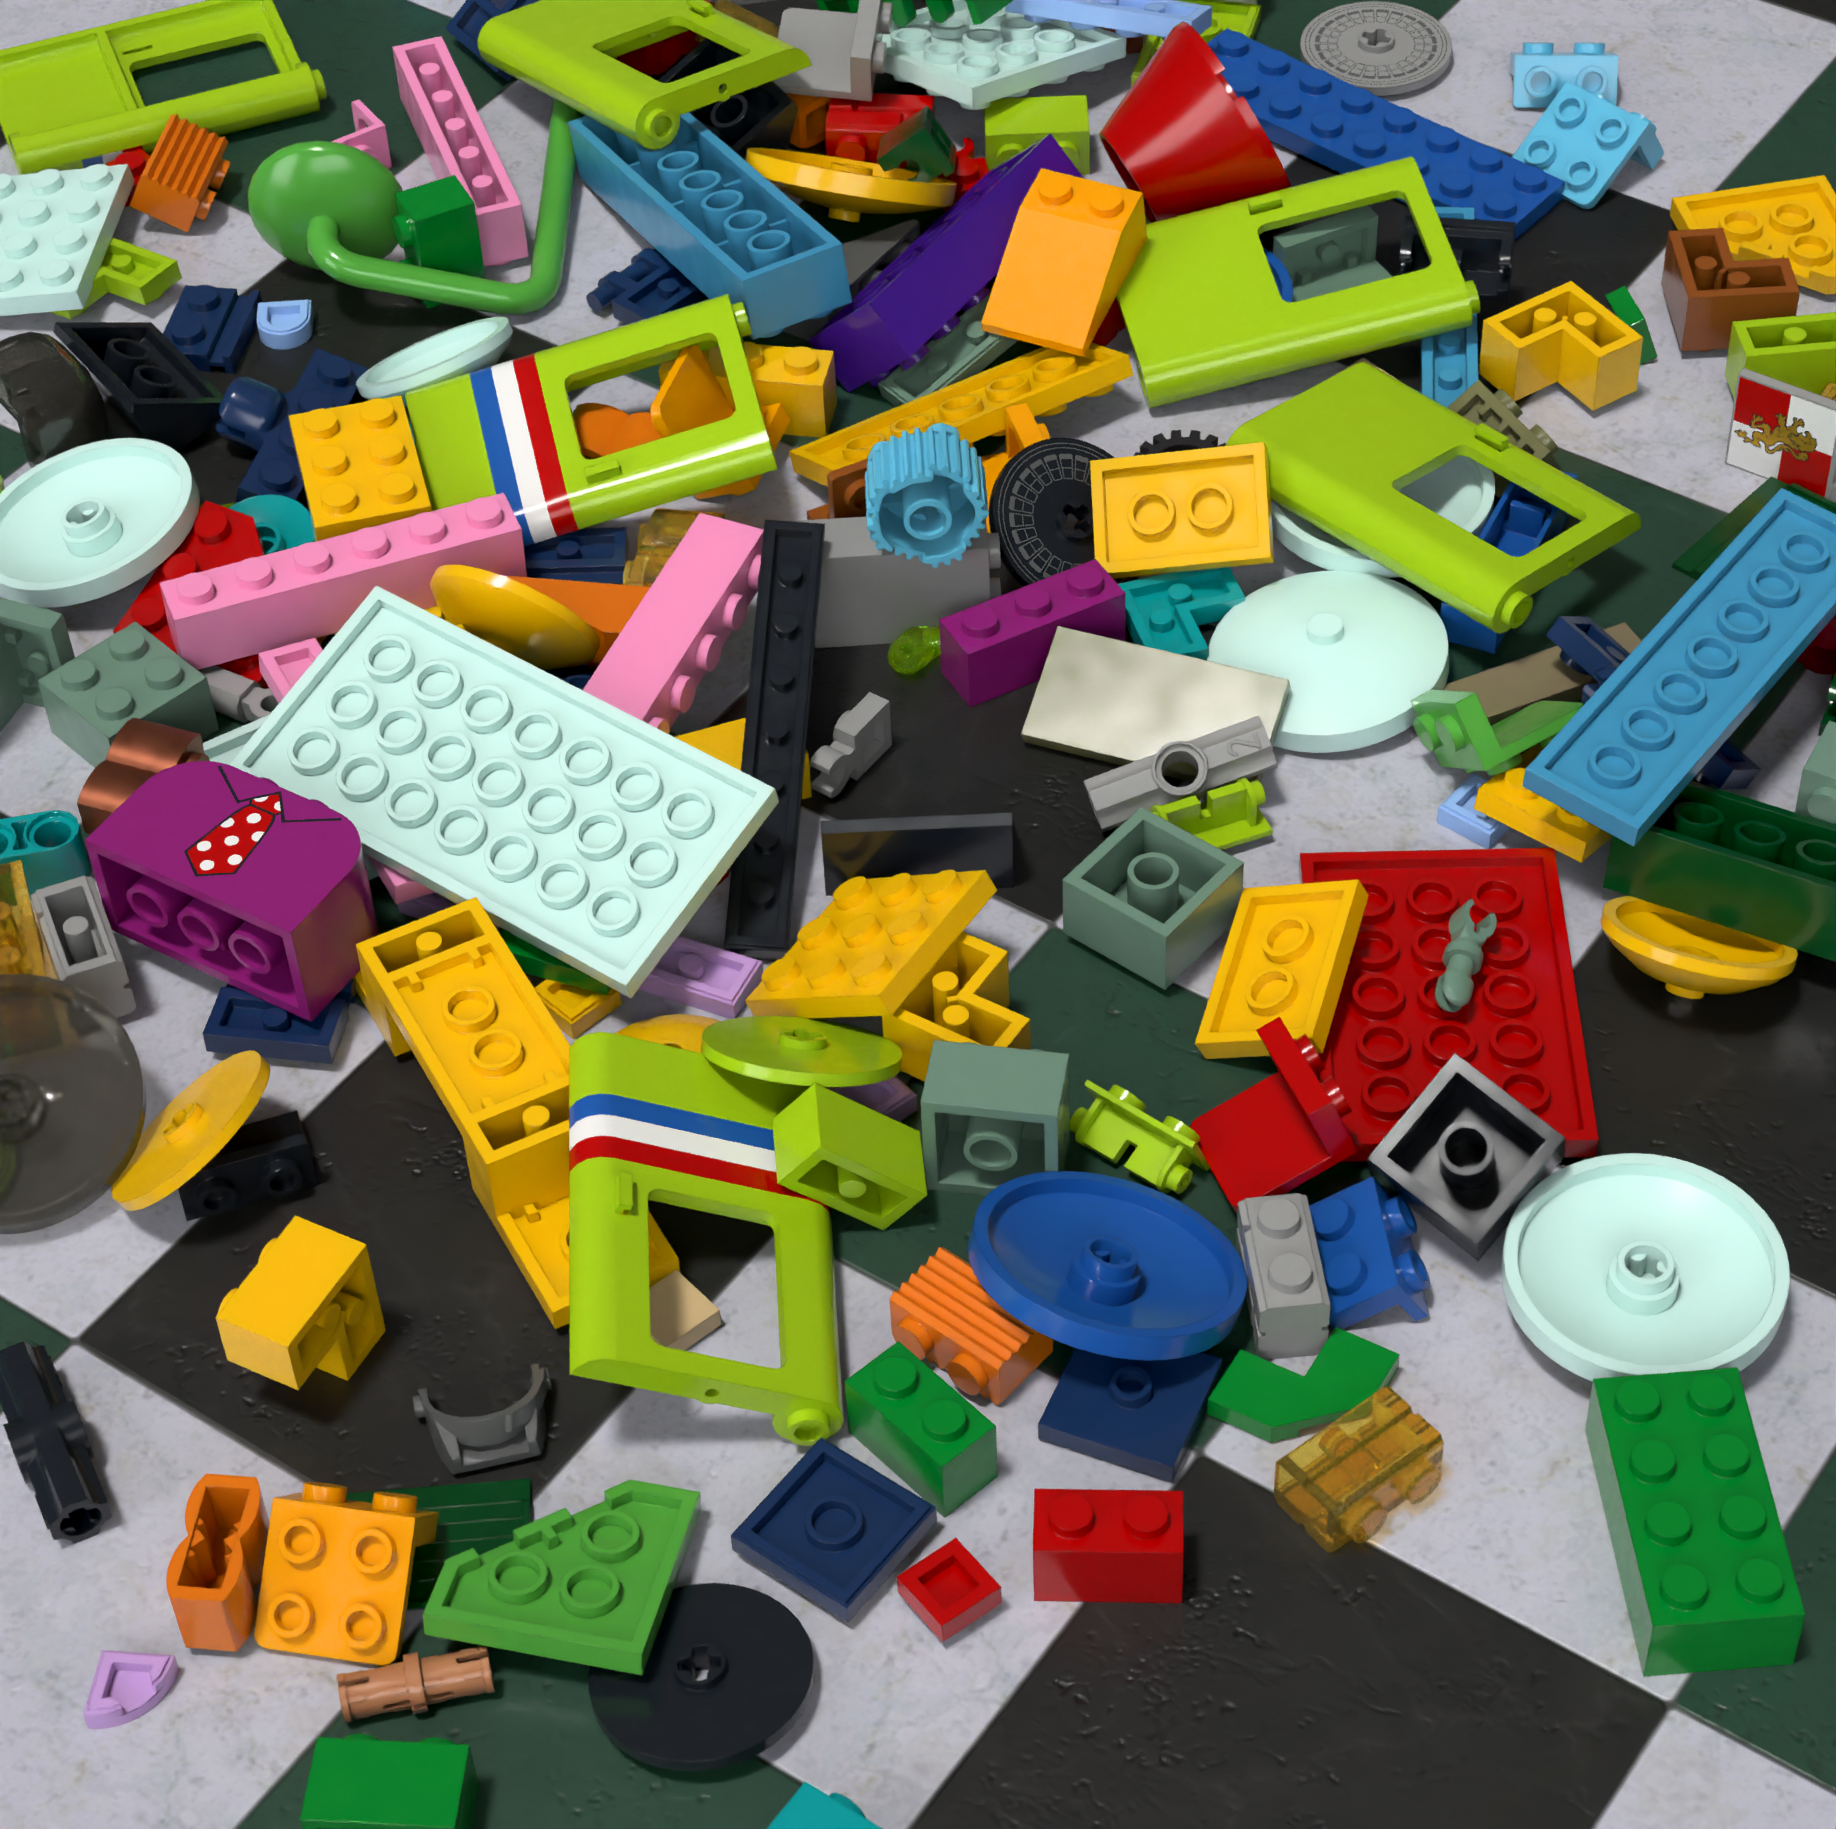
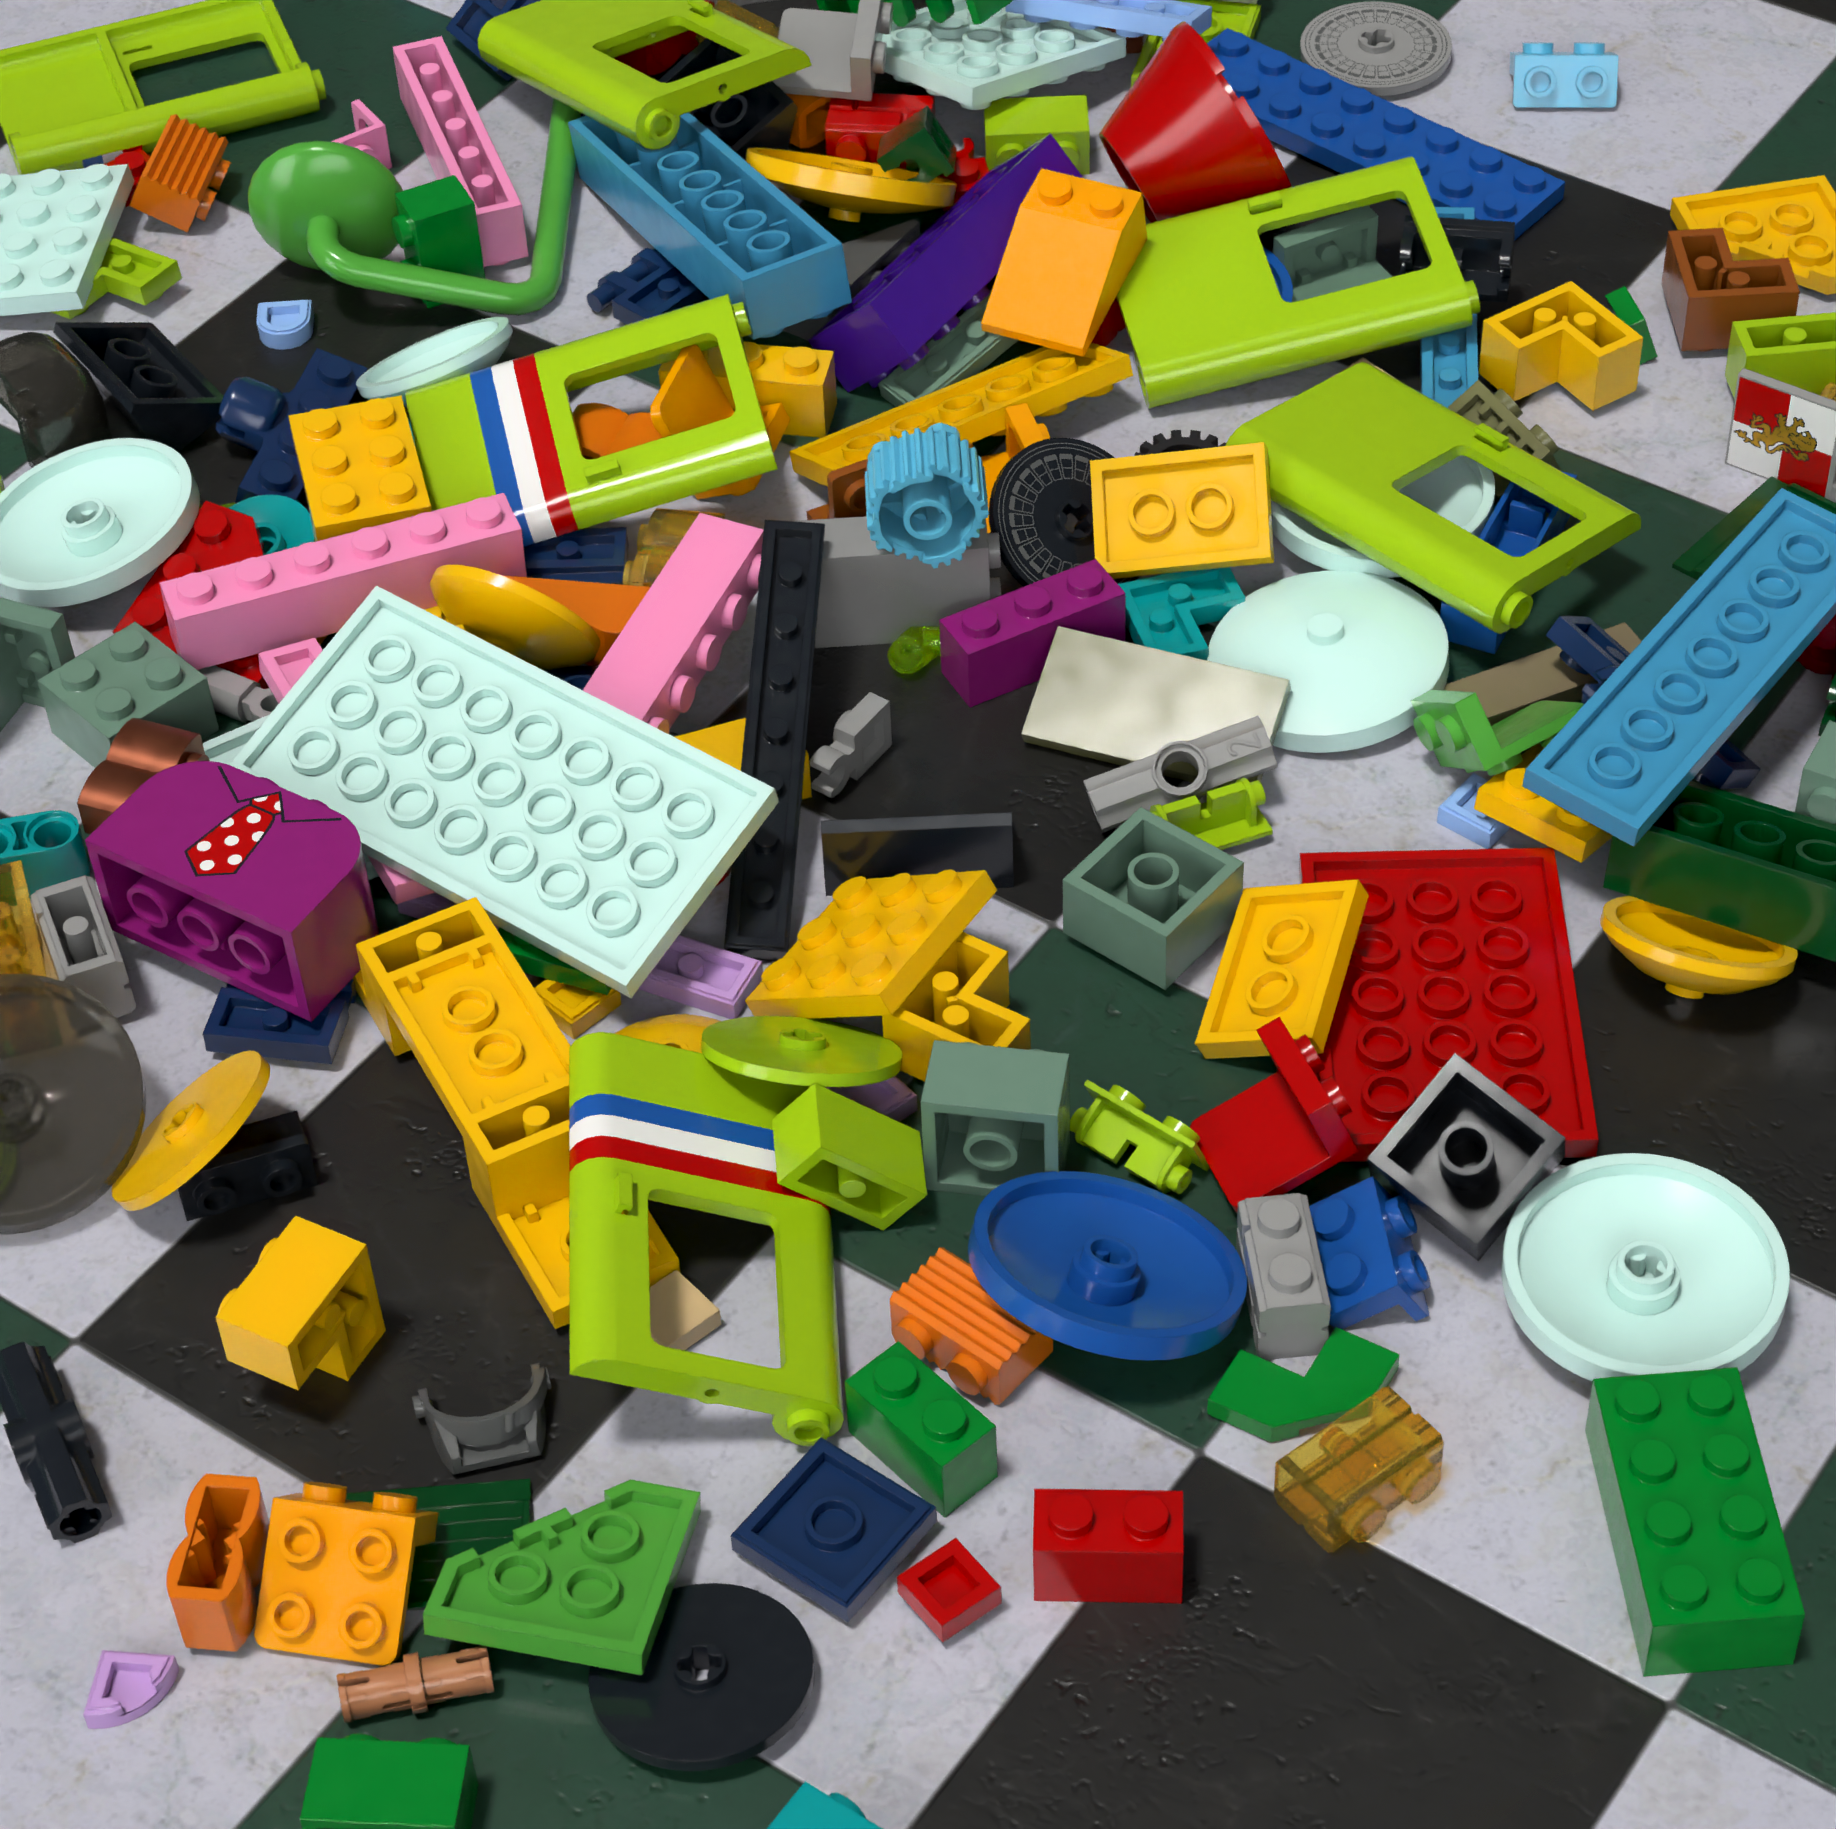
dark blue plate [163,285,262,374] -> none
dark blue plate [1038,1348,1222,1483] -> none
sand green piece [1434,899,1497,1013] -> none
medium azure bracket [1512,82,1665,209] -> none

